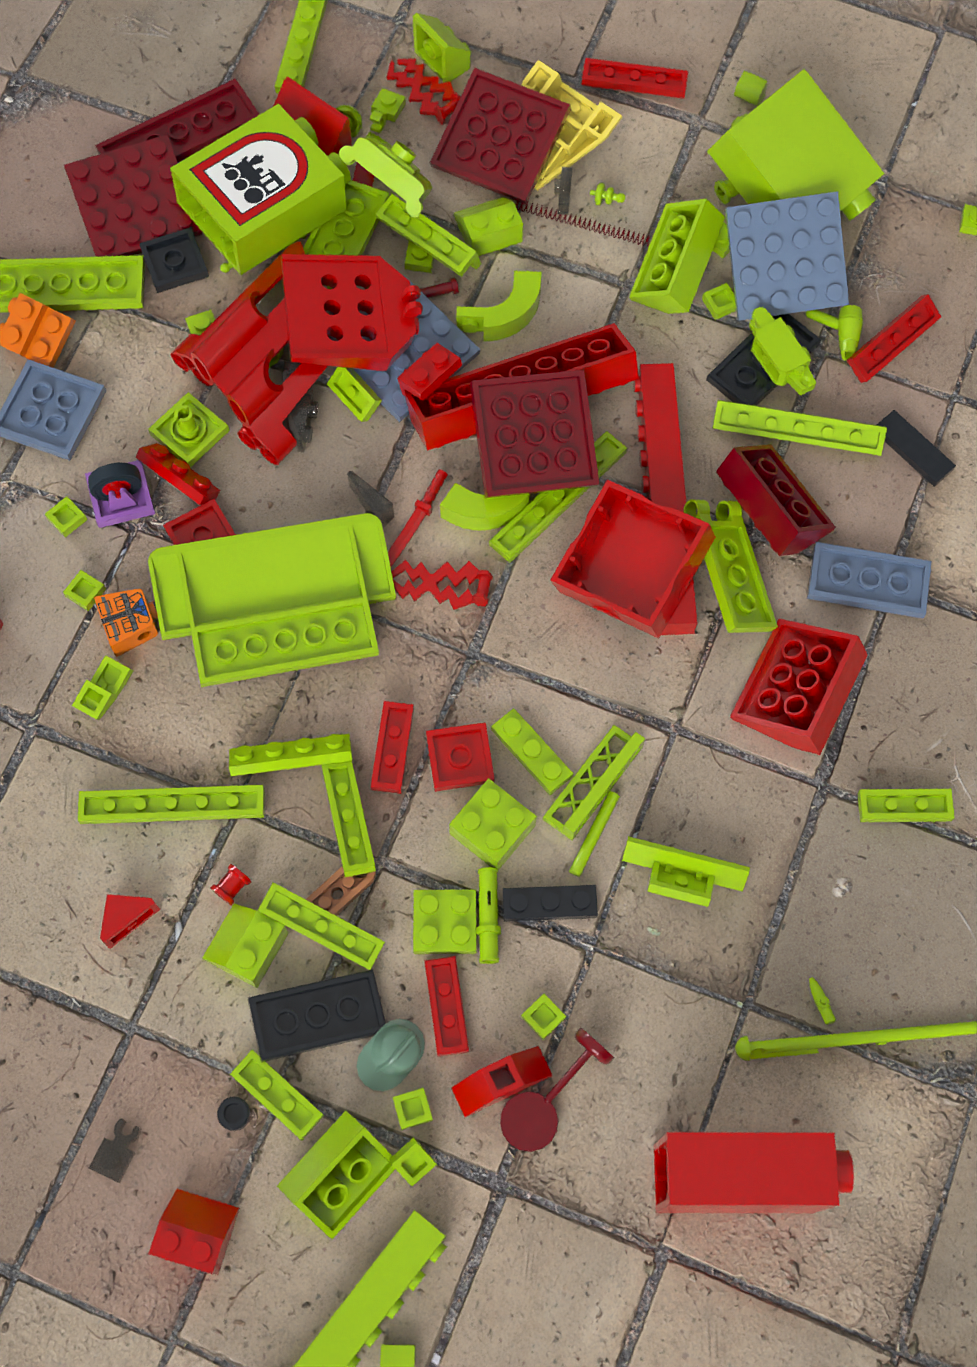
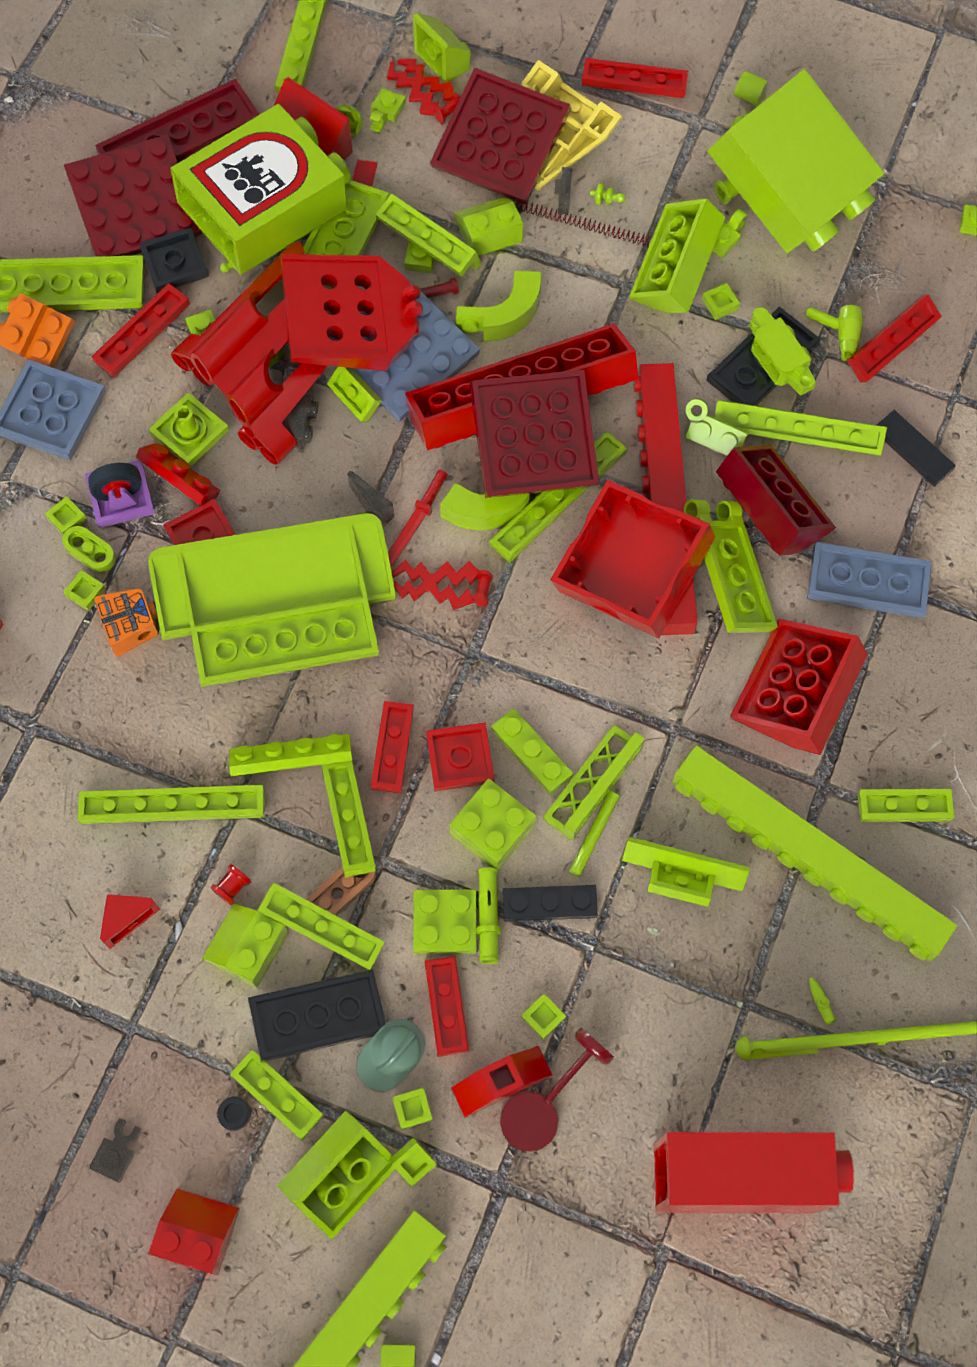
lime slope [72,655,134,720] -> none
lime piece [339,132,433,217] -> none
red bracket [397,343,462,401] -> none
sand blue plate [725,191,849,321] -> none
none -> lime plate [62,526,116,573]
none -> red plate [91,283,190,378]
none -> lime brick [672,745,958,962]
none -> lime hinge [685,398,749,456]

